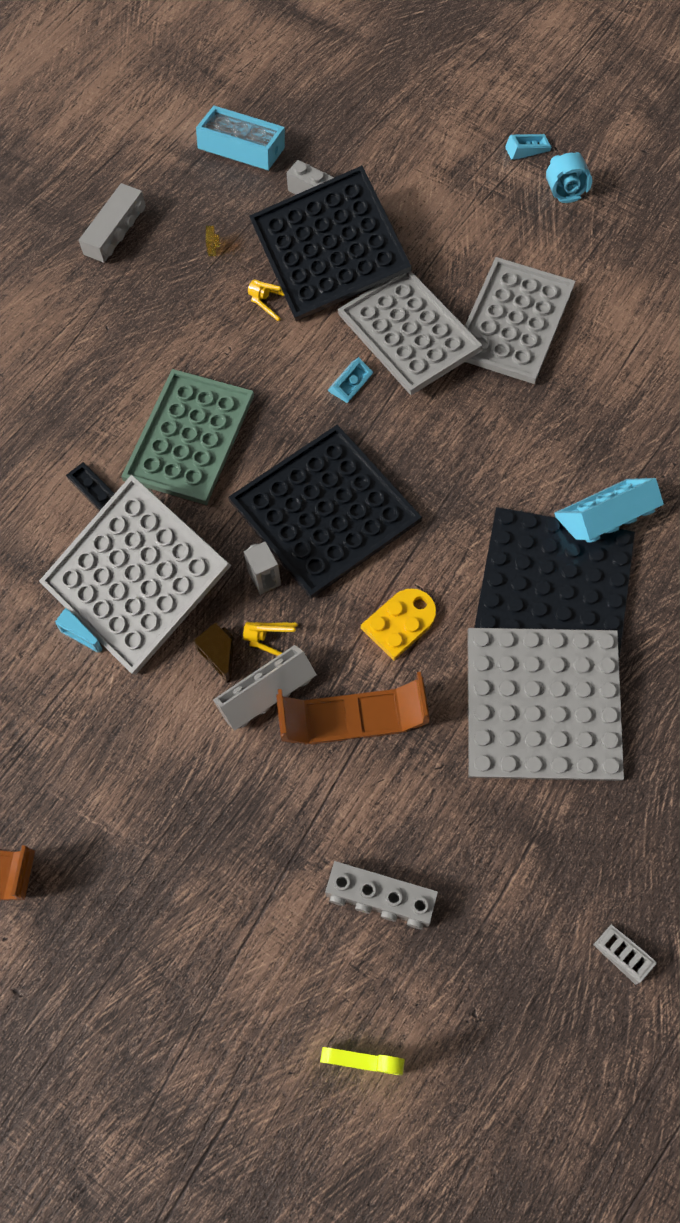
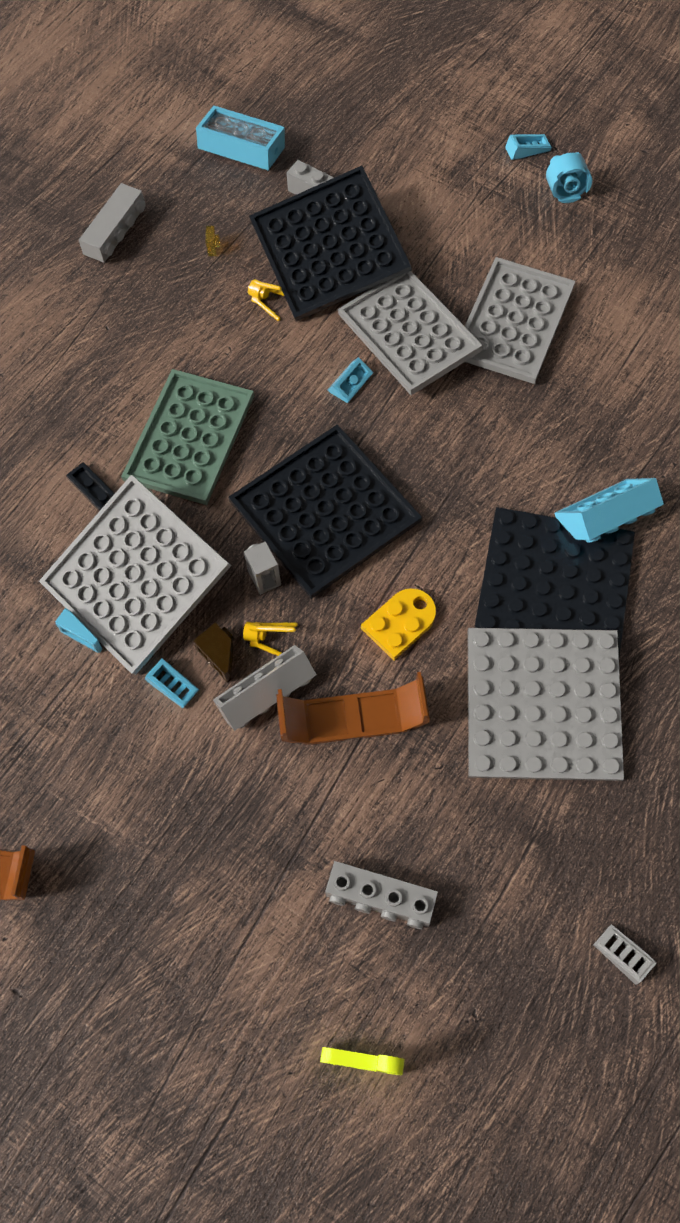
none -> medium azure slope [145,658,199,708]

